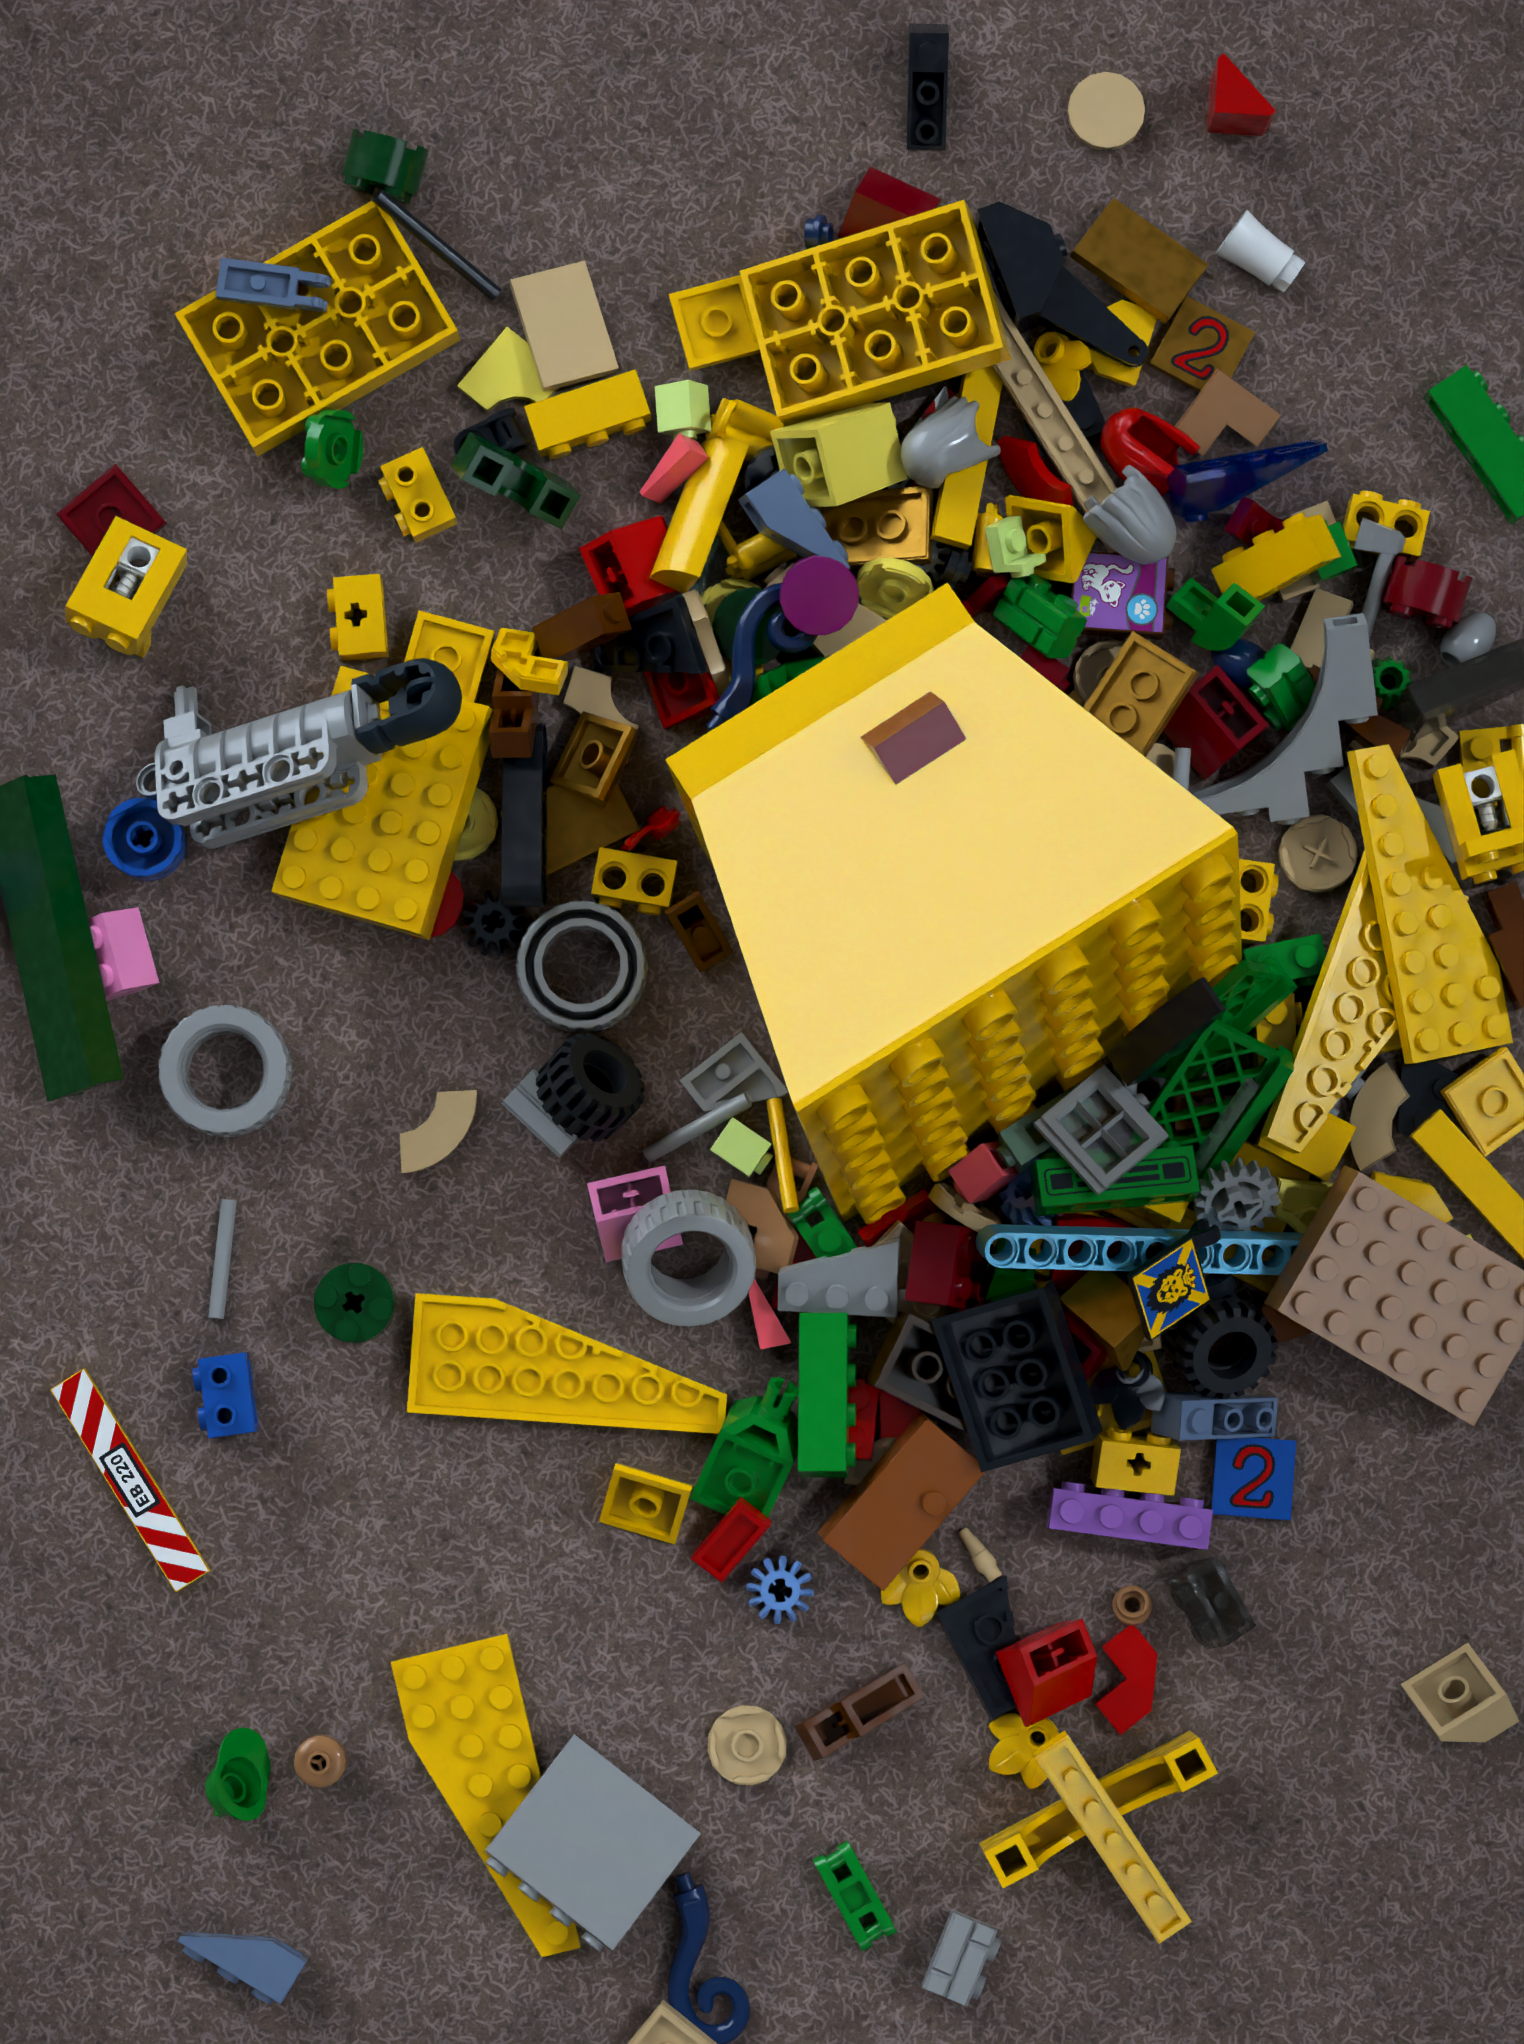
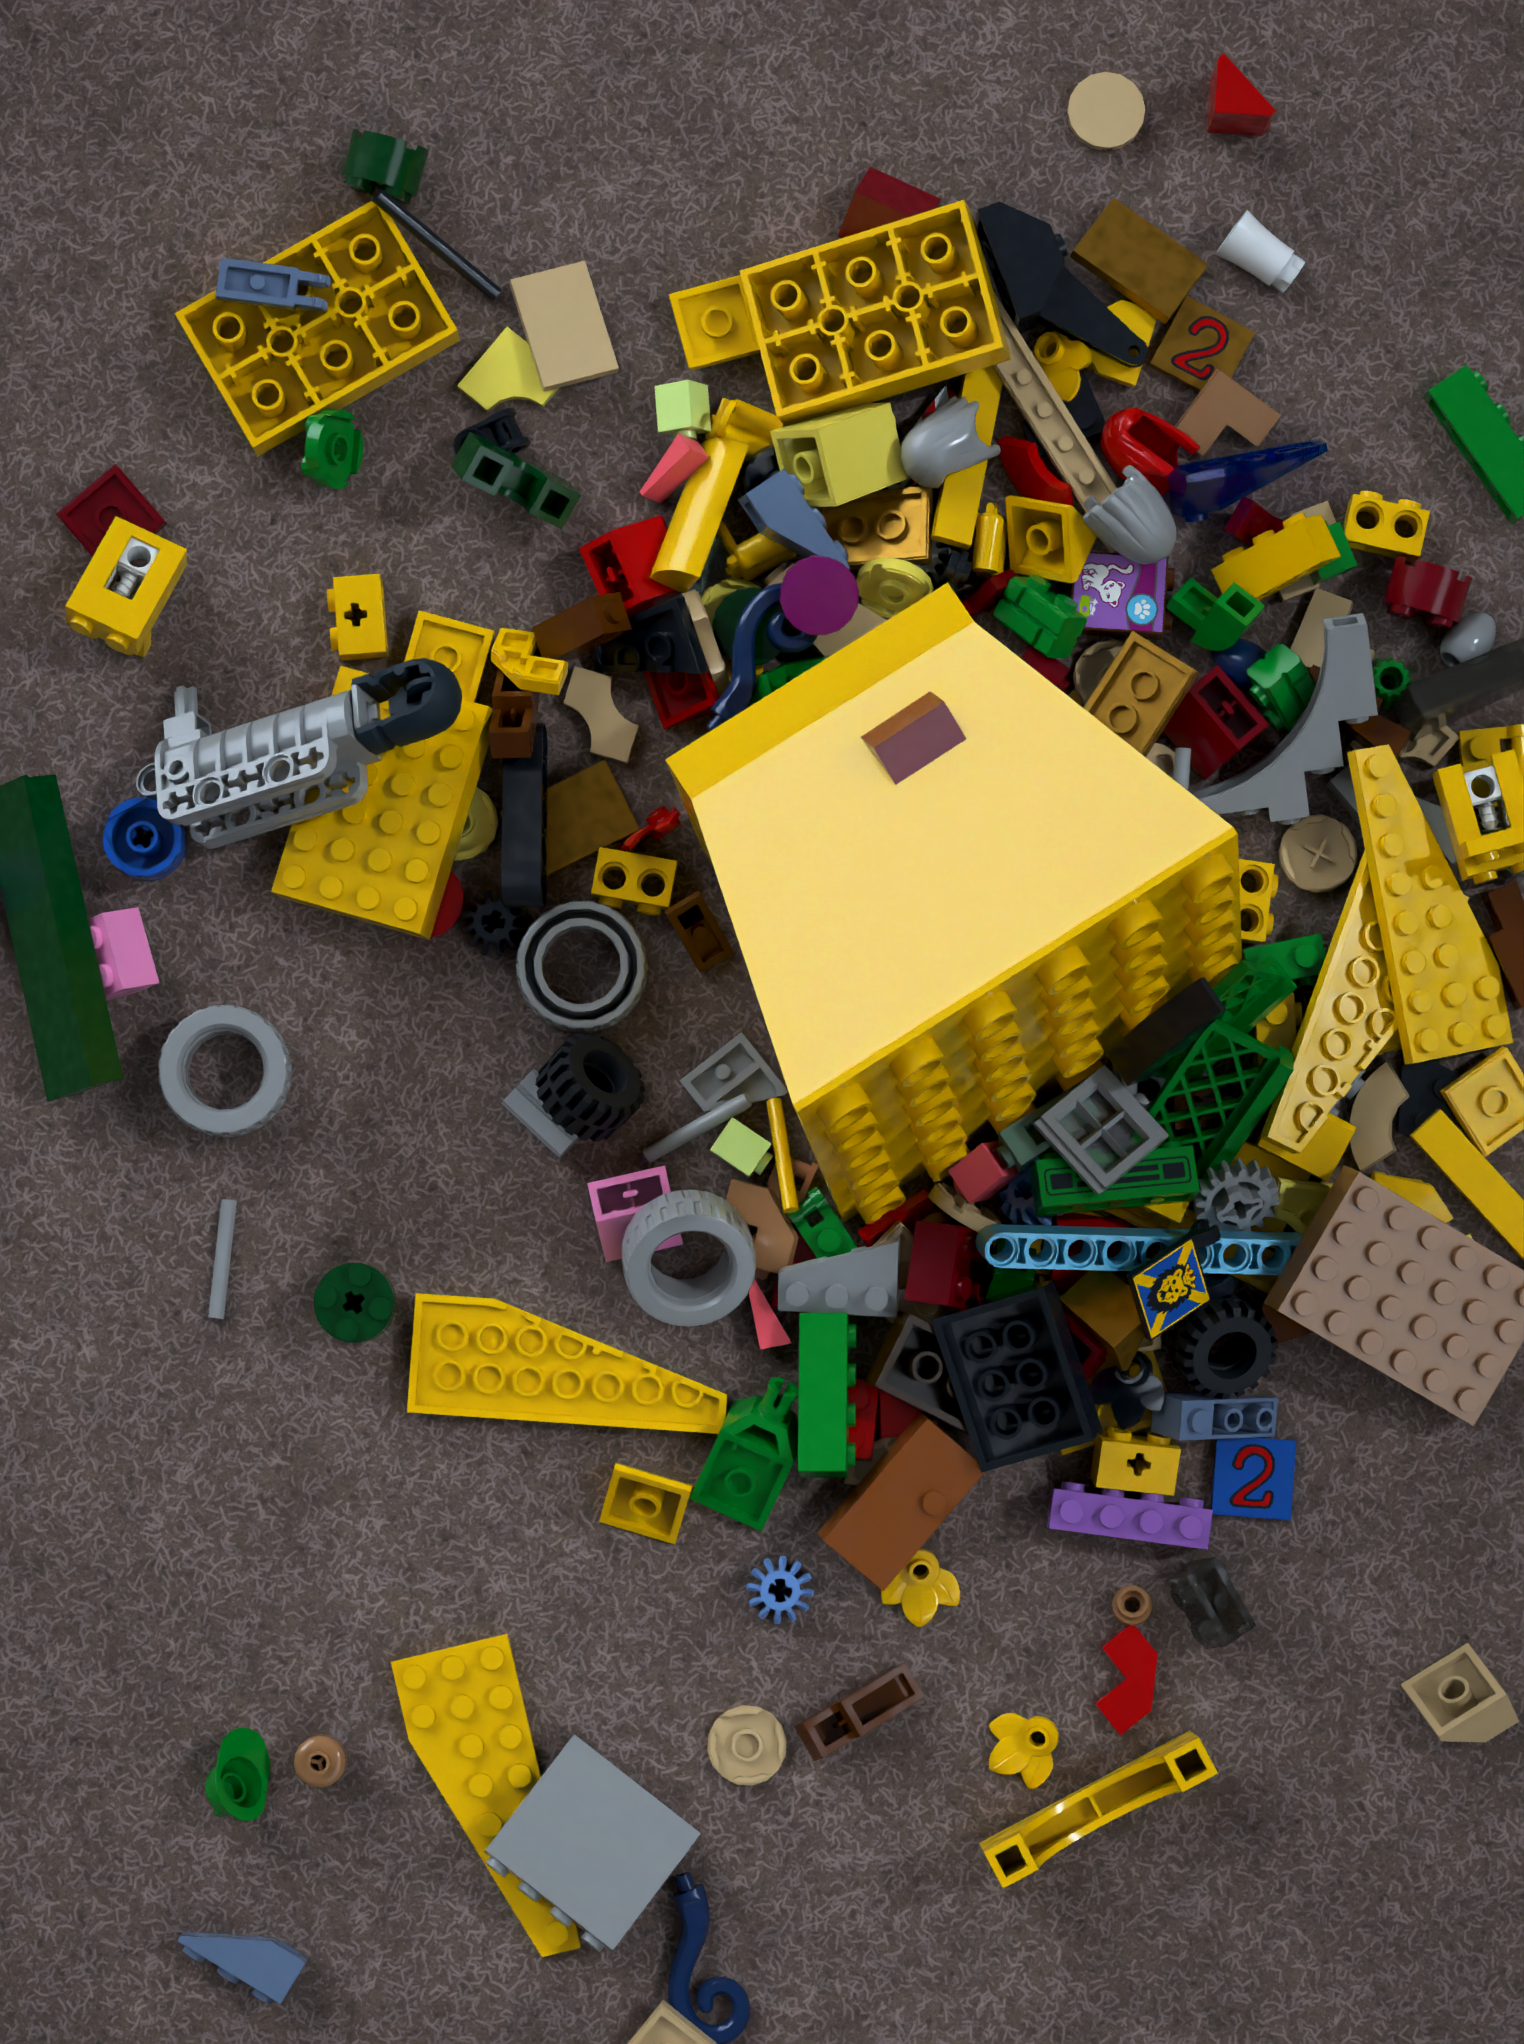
tile [50,1368,211,1592] -> none
blue brick [193,1352,259,1438] -> none
yellow brick [378,447,458,543] -> none
tan tile [400,1090,477,1174] -> none
yellow brick [524,369,651,460] -> none
pearl gold slope [549,711,638,808] -> none
red tile [691,1497,772,1583] -> none
dark blue plate [804,215,834,249] -> none
green plate [813,1840,897,1952] -> none
black slope [907,23,949,150] -> none
light grey brick [922,1909,1001,2006] -> none
black wing [935,1575,1017,1720] -> none
tan piece [959,1528,1002,1583] -> none
yellowish green bracket [985,516,1047,578] -> none
red slope [995,1618,1097,1727] -> none
yellow tile [1032,1730,1192,1944] -> none
clear bar [1194,1078,1259,1177] -> none
light grey piece [1354,518,1406,640] -> none

